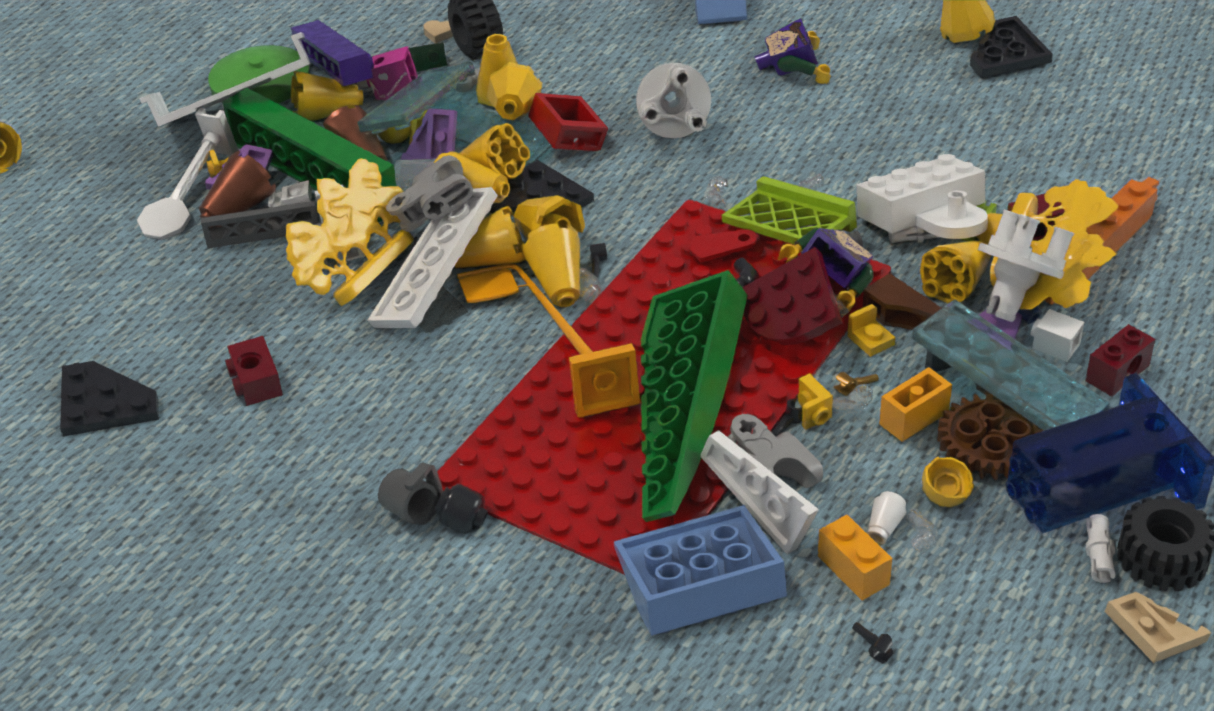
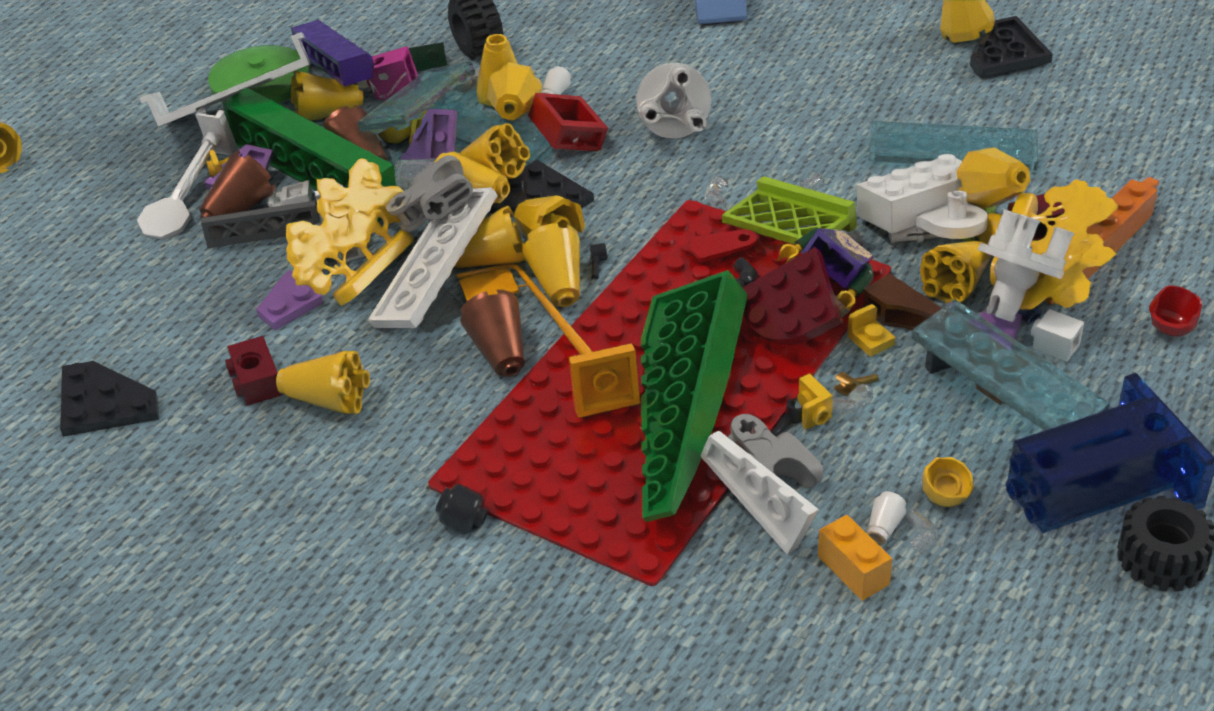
dark grey piece [378,462,443,525] -> none
tan tile [423,20,453,43] -> none
clear arm [580,268,603,303] -> none
medium blue slope [614,505,787,636] -> none
torso [754,18,831,84] -> none
black hand [852,622,894,664] -> none
light orange brick [879,367,952,442] -> none
reddish brown gear [937,393,1048,480] -> none
dark red brick [1085,324,1156,397] -> none
white pin [1085,514,1116,583] -> none
tan wing [1104,592,1211,663] -> none
none -> medium lavender wing [256,270,324,330]
none -> yellow cone [276,351,370,414]
none -> copper cone [460,290,525,377]
none -> white cone [541,66,571,95]
none -> clear light blue plate [869,121,1039,171]
none -> yellow cone [956,147,1030,209]
none -> red hair [1149,285,1202,337]

